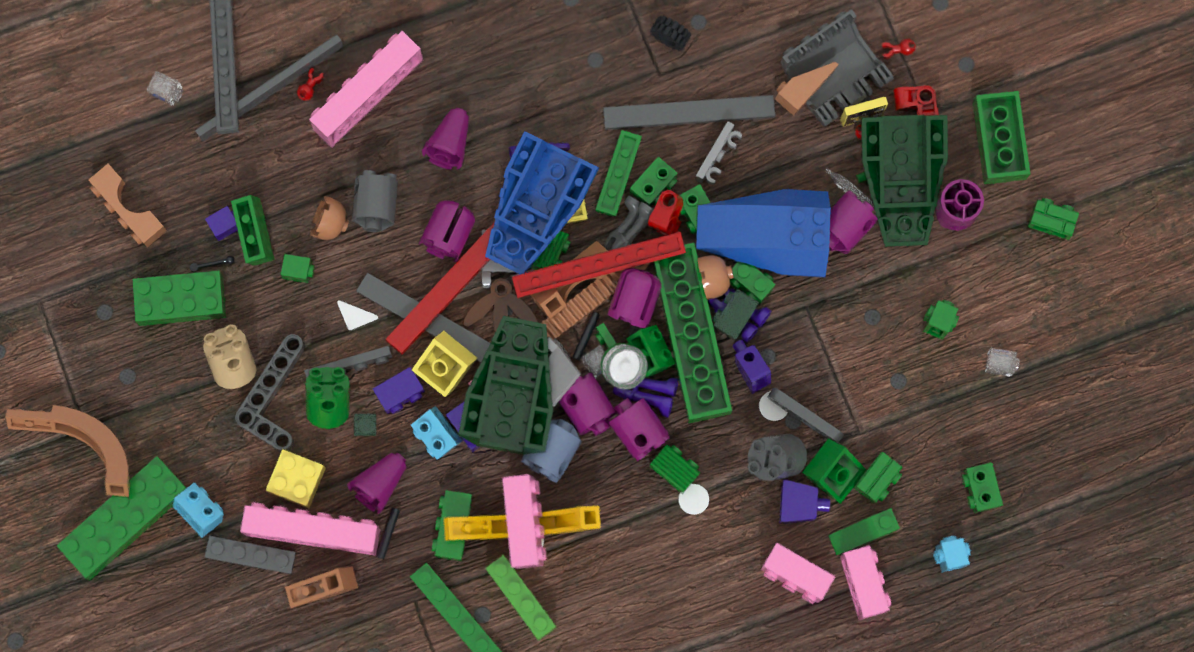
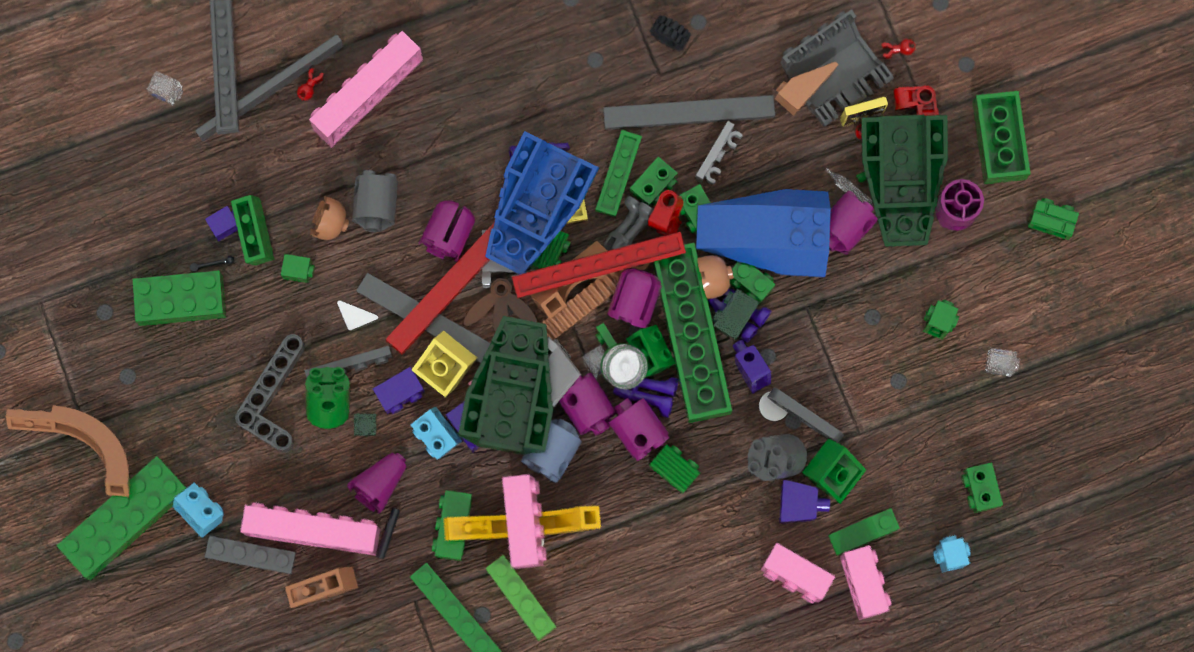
nougat arch [89,164,167,247] -> none
tan cylinder [203,325,257,389] -> none
light yellow brick [266,449,326,509] -> none
magenta cone [422,108,469,170] -> none
black piece [572,312,600,361] -> none
white sticker [679,484,709,515] -> none
green brick [854,452,903,504] -> none

